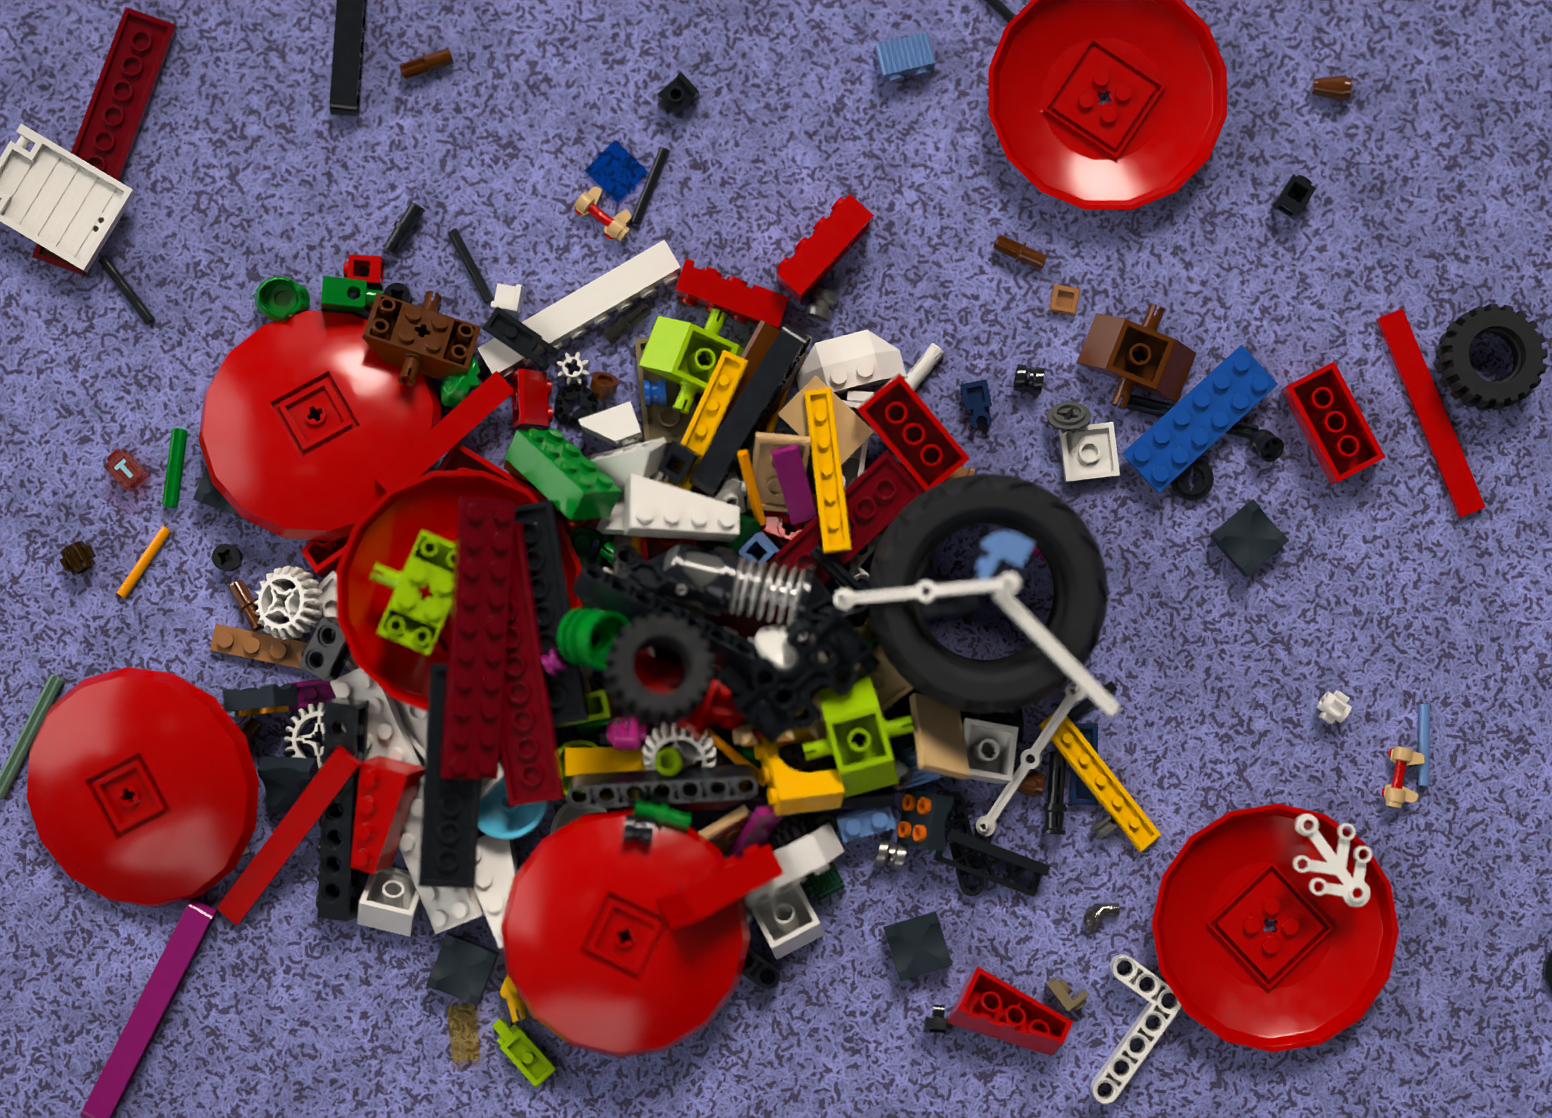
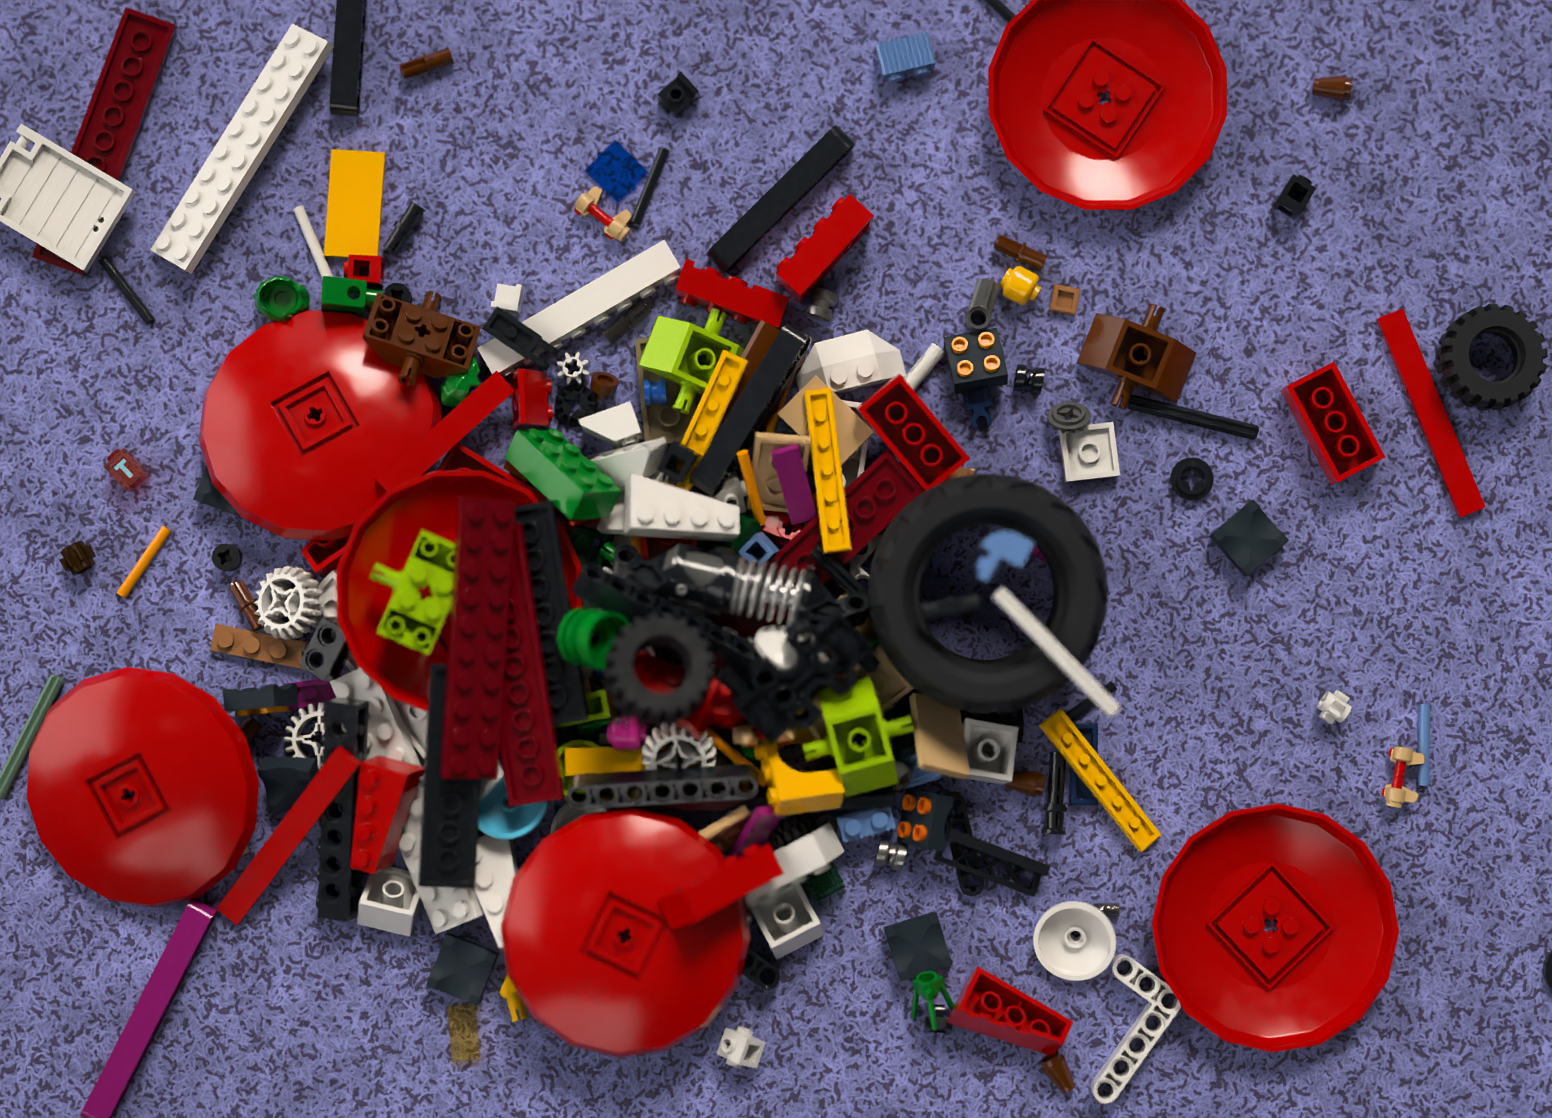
green axle [162,428,188,508] -> none
black bar [447,228,494,304] -> none
lime hinge [492,1017,557,1088] -> none
magenta bush [541,648,567,677] -> none
black wheel [623,814,655,845] -> none
green pin [633,799,691,831] -> none
lime plate [655,748,683,776] -> none
white piece [834,572,1021,610] -> none
white tile [847,391,875,403] -> none
white piece [976,681,1086,836] -> none
dark tan bracket [1045,976,1089,1011] -> none
dark grey bush [1090,815,1117,840] -> none
blue plate [1121,345,1278,494] -> none
black wheel [1249,429,1284,462] -> none
white plant [1293,814,1372,907] -> none
none -> white plate [150,24,334,274]
none -> white bar [293,205,333,279]
none -> yellow tile [324,149,386,258]
none -> black beam [706,125,856,274]
none -> white brick [717,1026,766,1069]
none -> green plant [911,971,954,1031]
none -> black brick [944,328,1008,394]
none -> dark grey piece [965,278,1000,333]
none -> yellow head [1000,266,1042,306]
none -> white dish [1033,901,1116,981]
none -> reddish brown cone [1040,1051,1076,1094]

